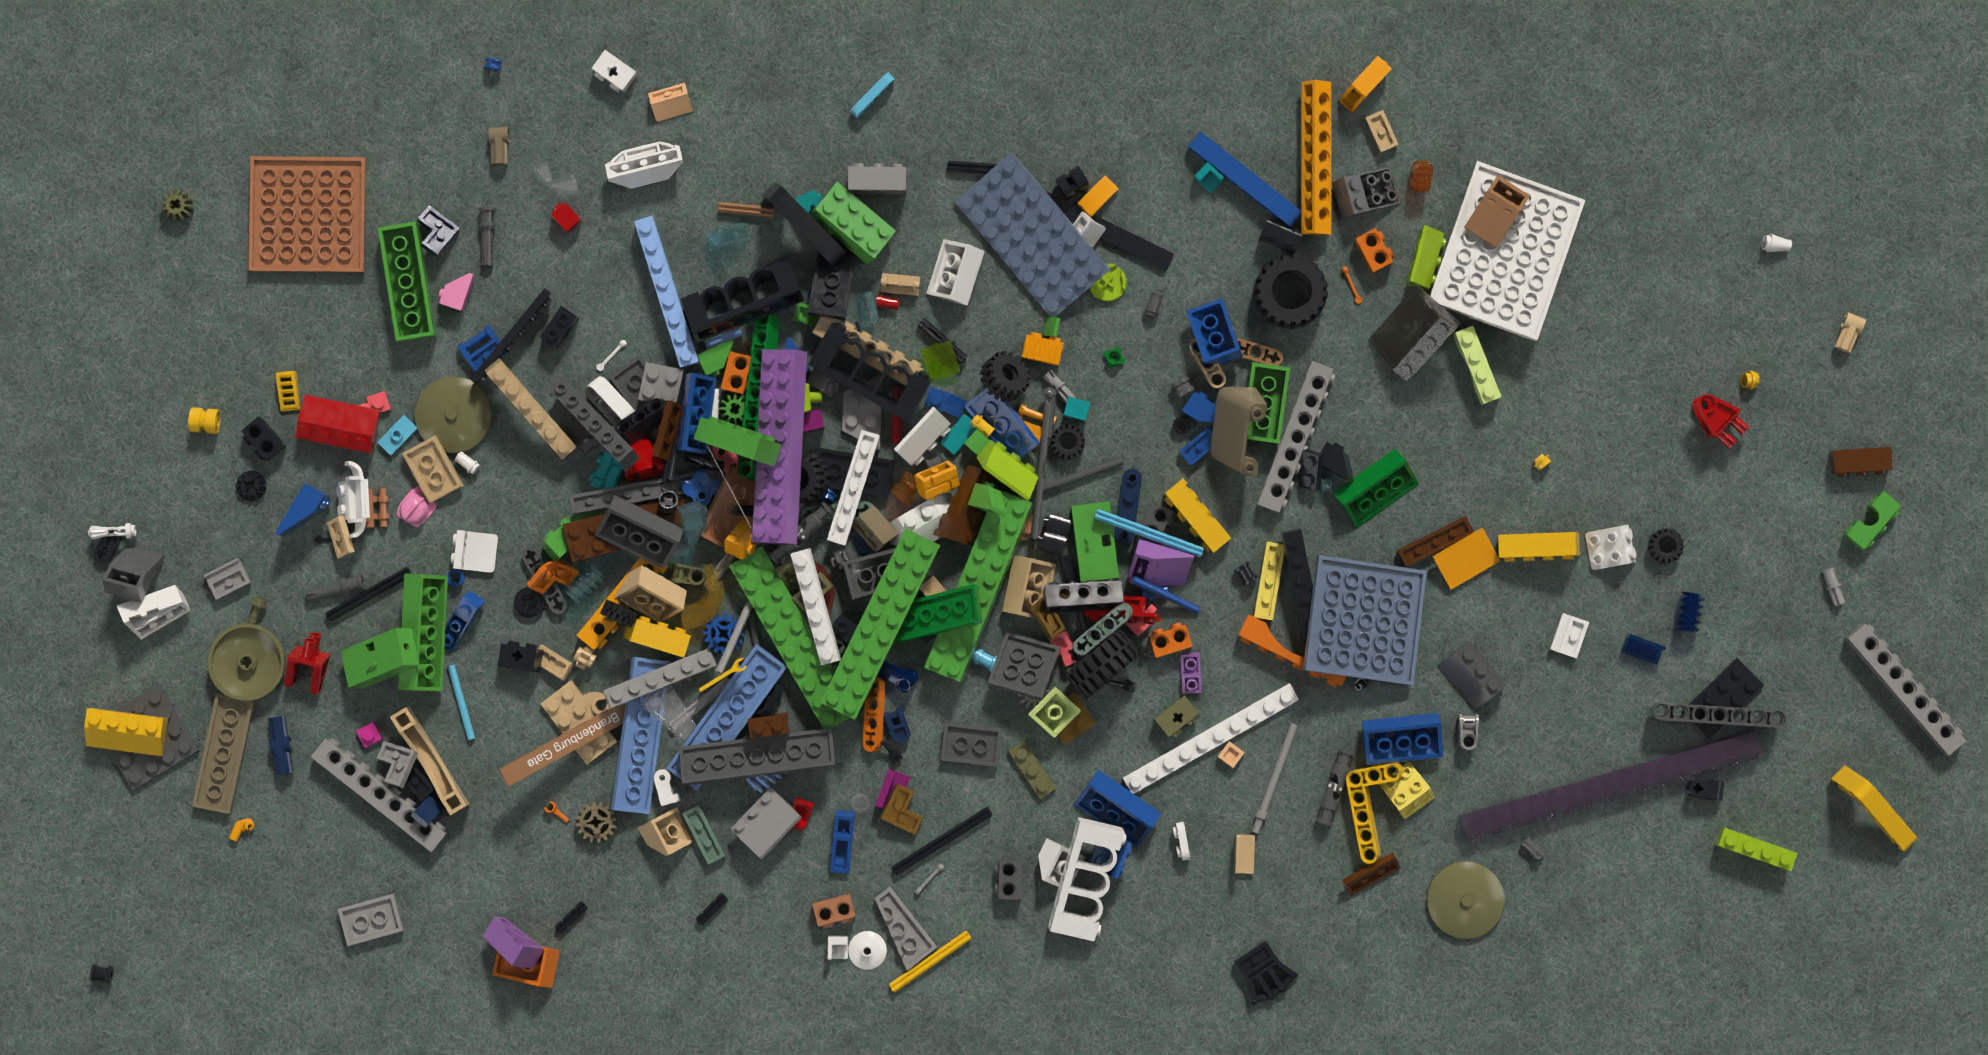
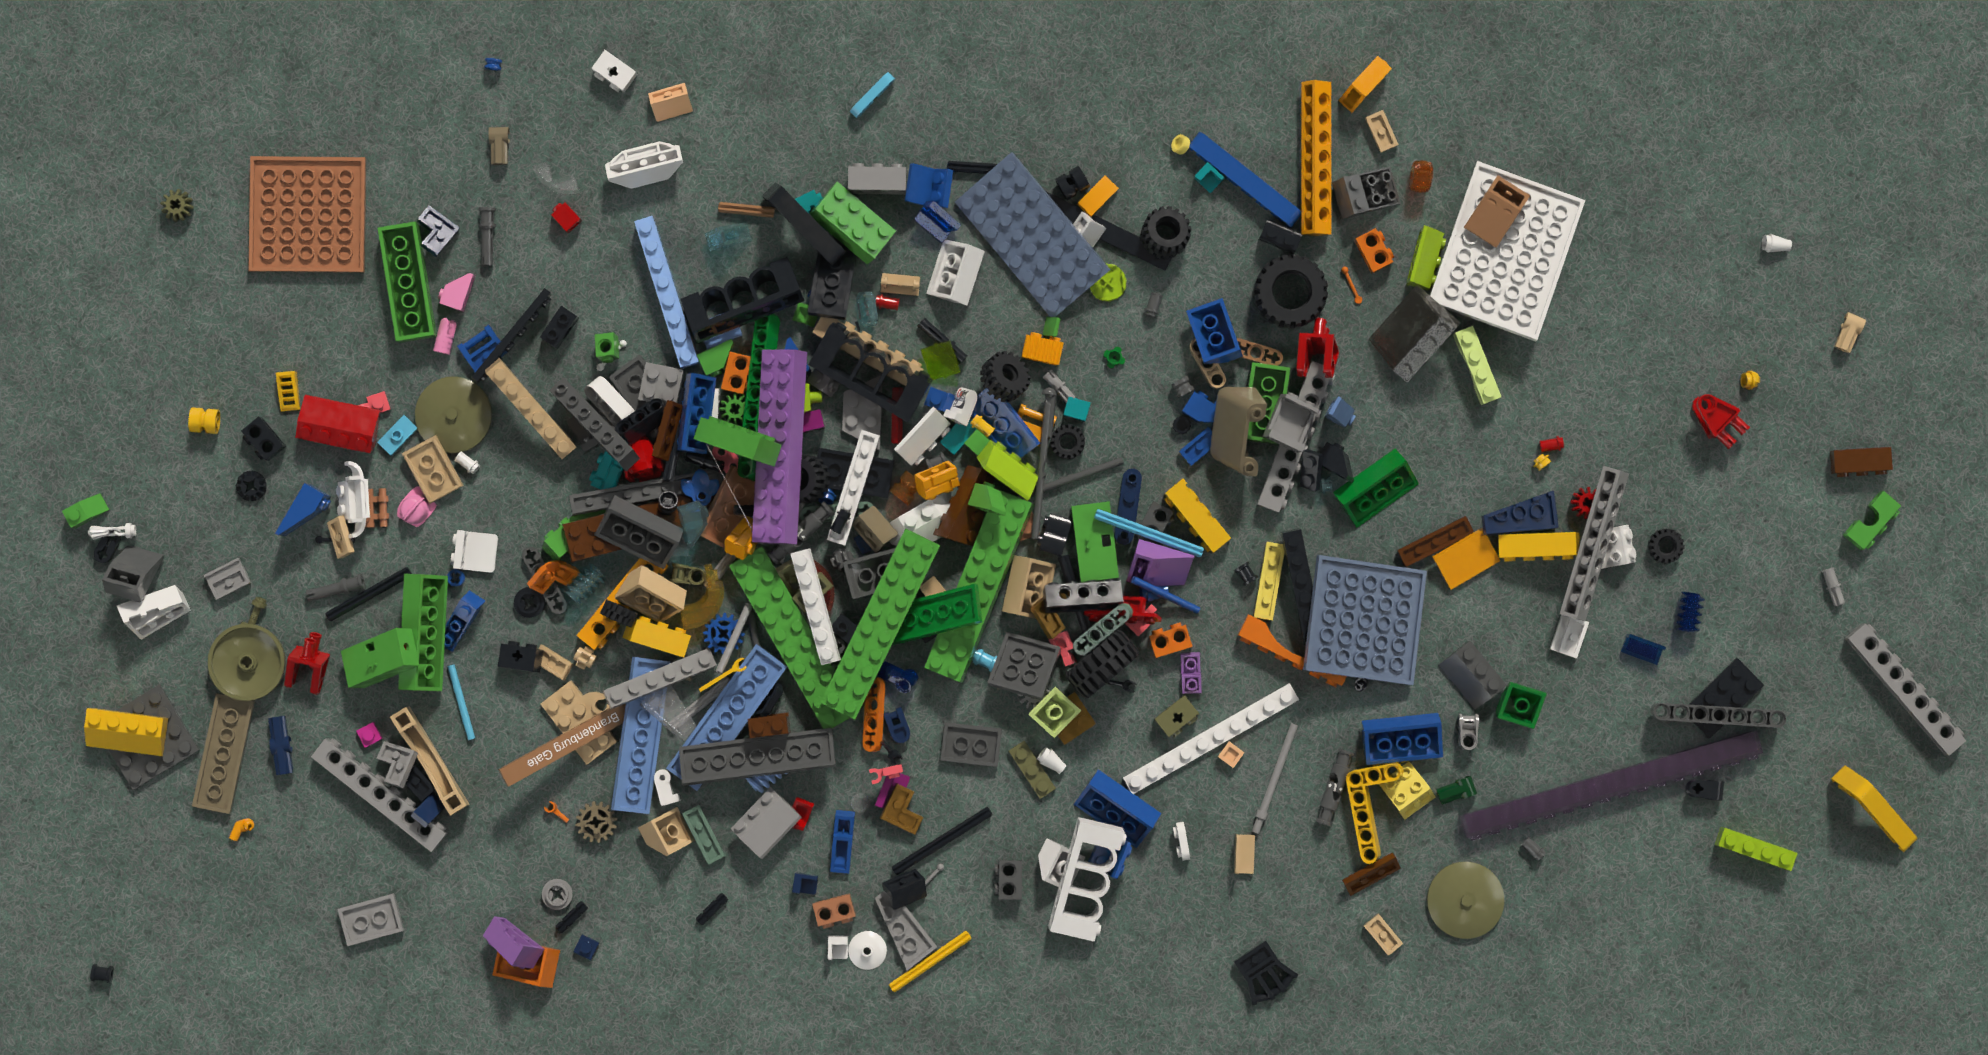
none -> bright green slope [62,493,109,529]
none -> bright pink hinge [433,318,456,355]
none -> light grey gear [542,879,573,910]
none -> dark blue plate [573,934,600,960]
none -> bright green brick [595,332,619,363]
none -> dark blue panel [792,872,818,894]
none -> black pin [830,509,851,534]
none -> coral plate [869,764,903,785]
none -> black panel [882,869,927,910]
none -> blue bracket [905,163,953,208]
none -> clear blue panel [914,200,961,243]
none -> white leg [943,387,977,426]
none -> white cone [1037,747,1066,774]
none -> black tyre [1140,206,1191,259]
none -> light yellow tile [1171,134,1190,155]
none -> light grey panel [1263,392,1319,452]
none -> red piece [1297,318,1339,378]
none -> medium blue slope [1324,397,1355,428]
none -> tan plate [1363,914,1403,956]
none -> dark green piece [1436,775,1477,805]
none -> dark blue wing [1481,490,1559,535]
none -> green slope [1495,682,1547,729]
none -> red pin [1539,436,1564,453]
none -> light grey brick [1560,466,1629,621]
none -> red gear [1570,487,1596,519]

